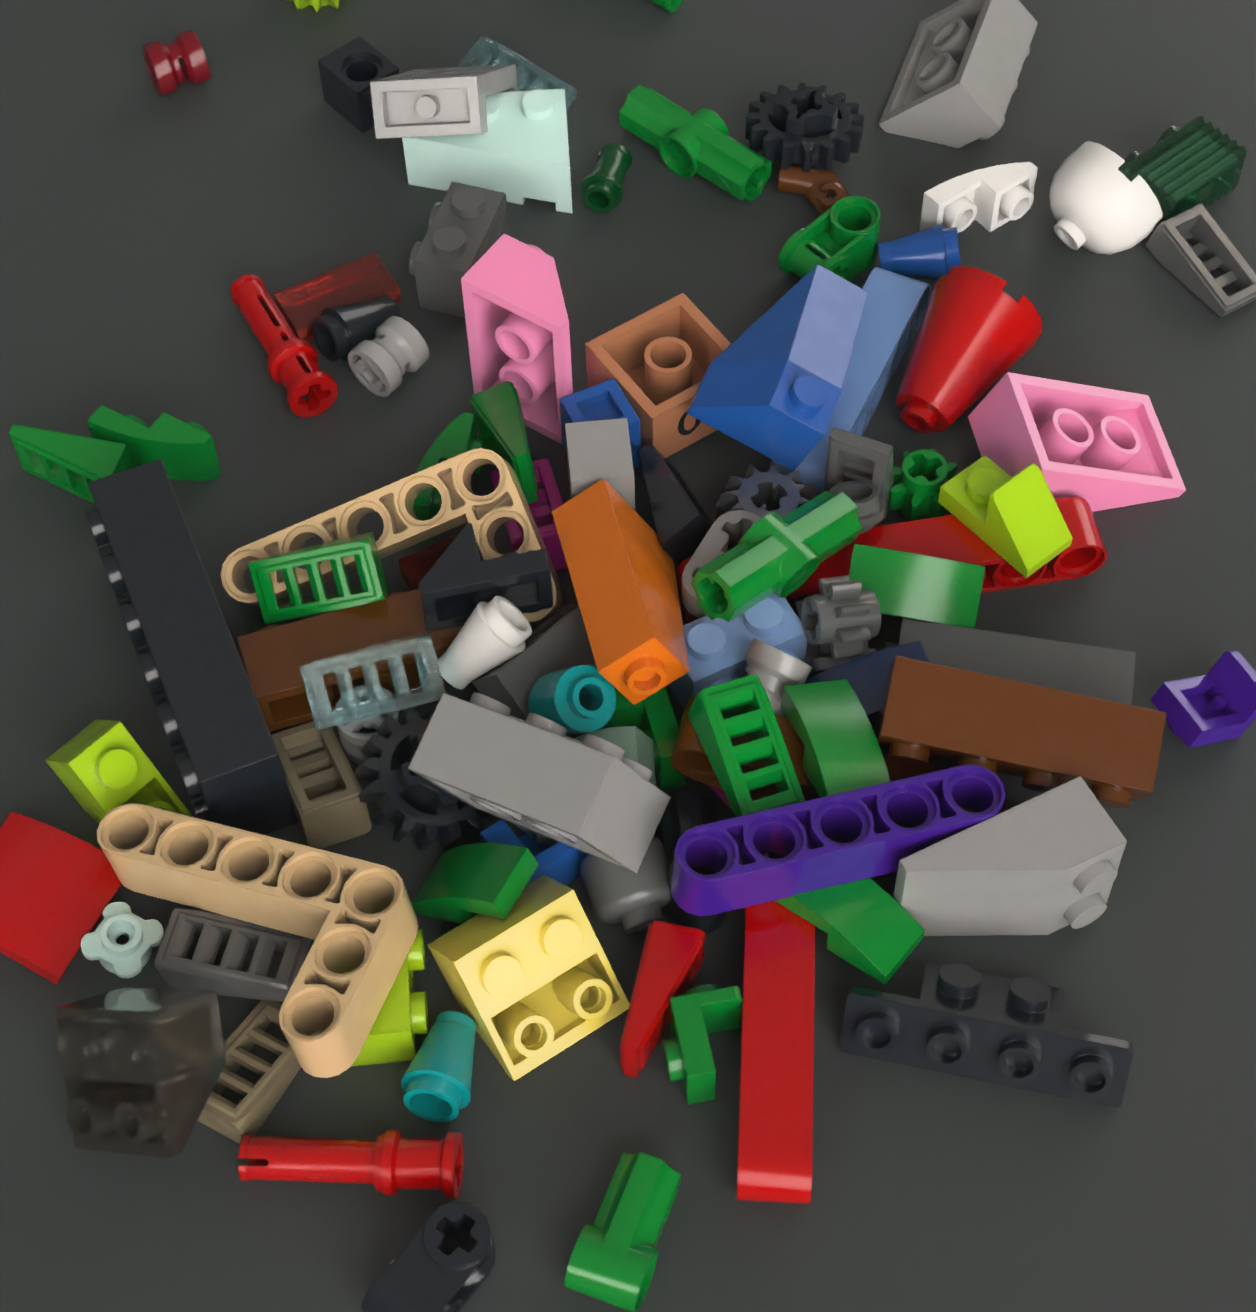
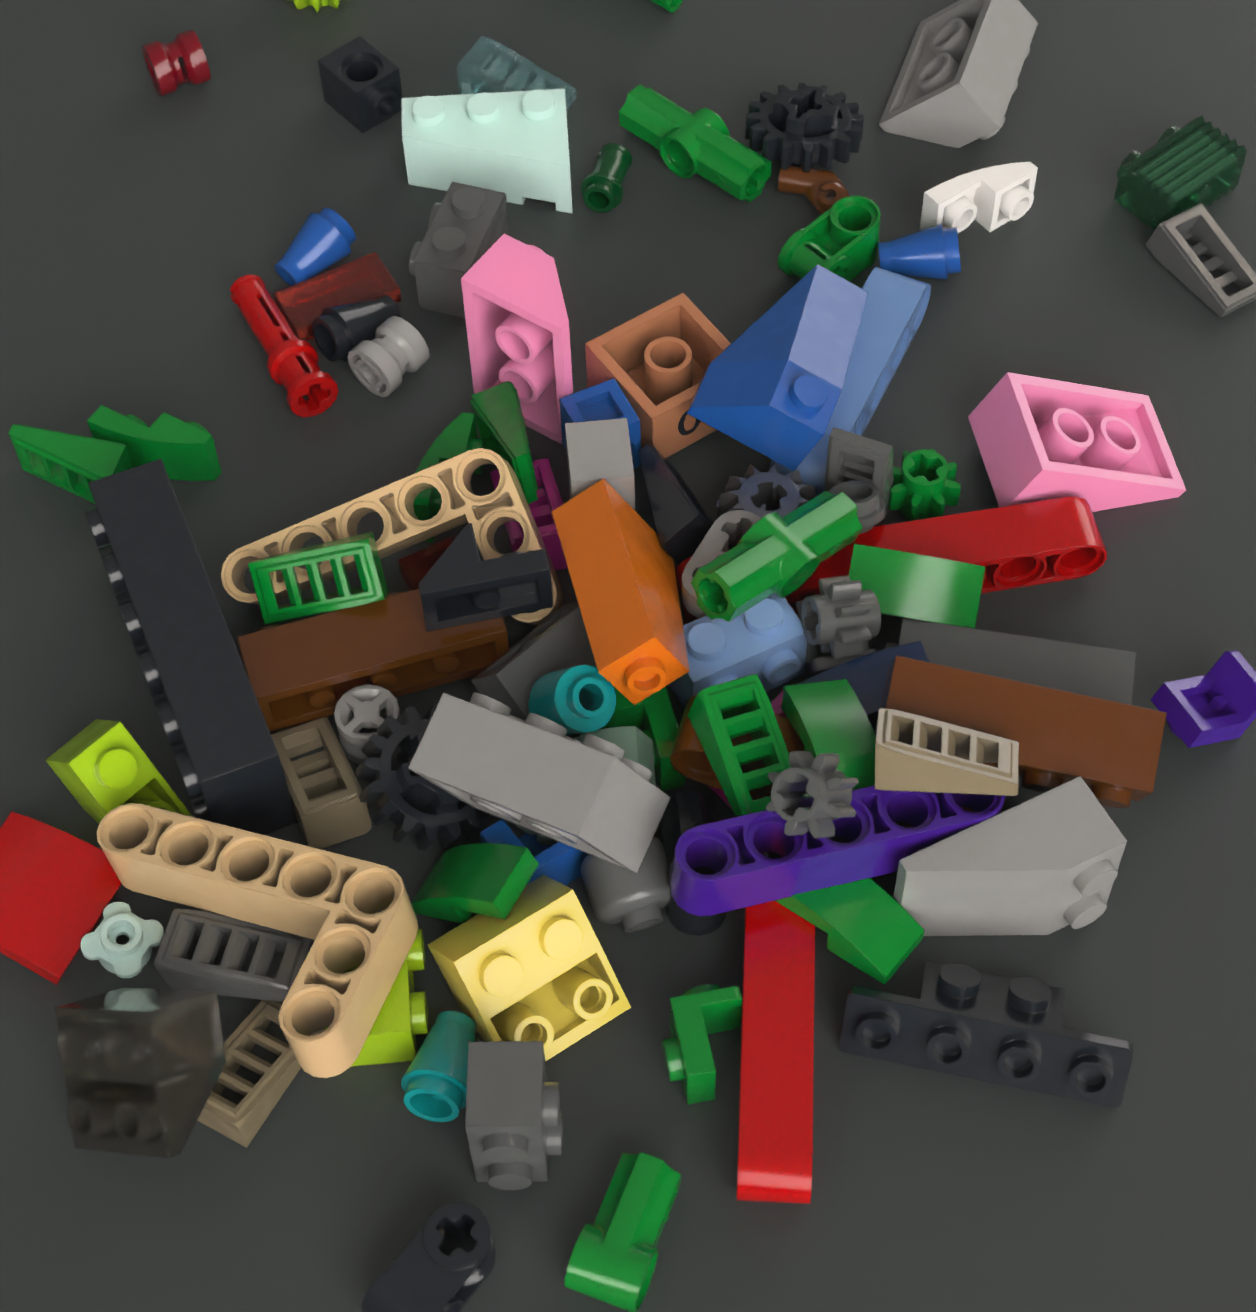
red pin [238,1130,464,1198] -> none
clear light blue slope [299,632,446,730] -> none
light grey panel [370,64,518,139] -> none
white cone [436,596,532,690] -> none
red slope [620,920,705,1078] -> none
light grey wheel [734,638,812,718] -> none
red cone [896,266,1043,434] -> none
lime slope [938,455,1073,578] -> none
white cylinder [1049,141,1163,255] -> none
none -> blue cone [274,207,356,290]
none -> dark grey brick [465,1041,563,1190]
none -> dark grey gear [766,751,858,839]
none -> dark tan slope [875,708,1019,796]

